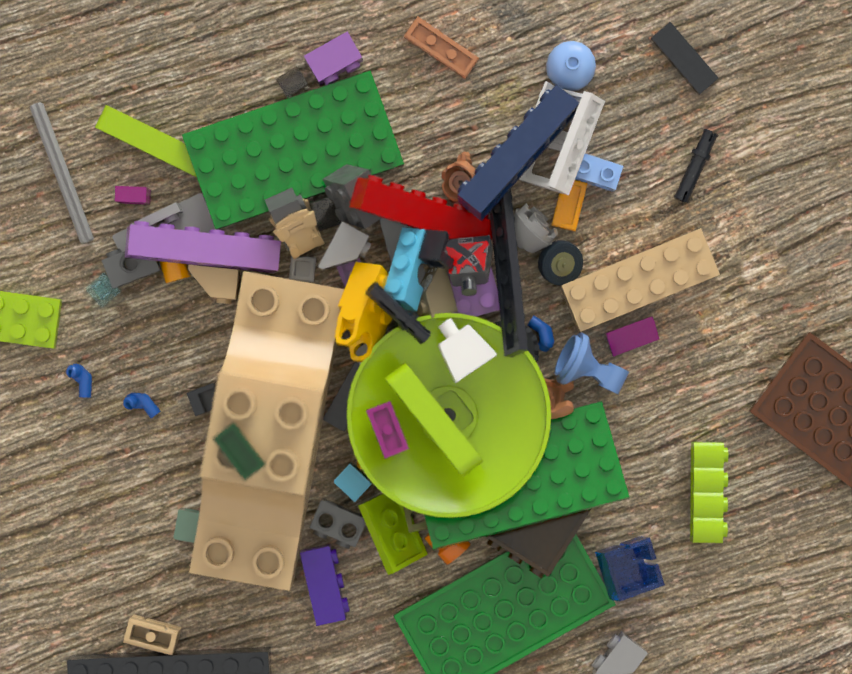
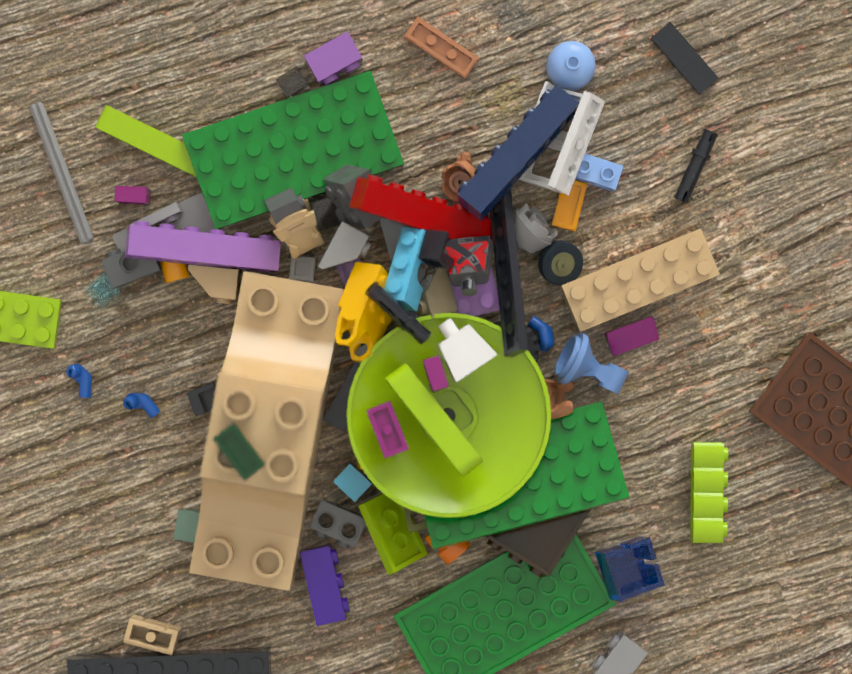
none -> magenta piece [422,355,449,392]

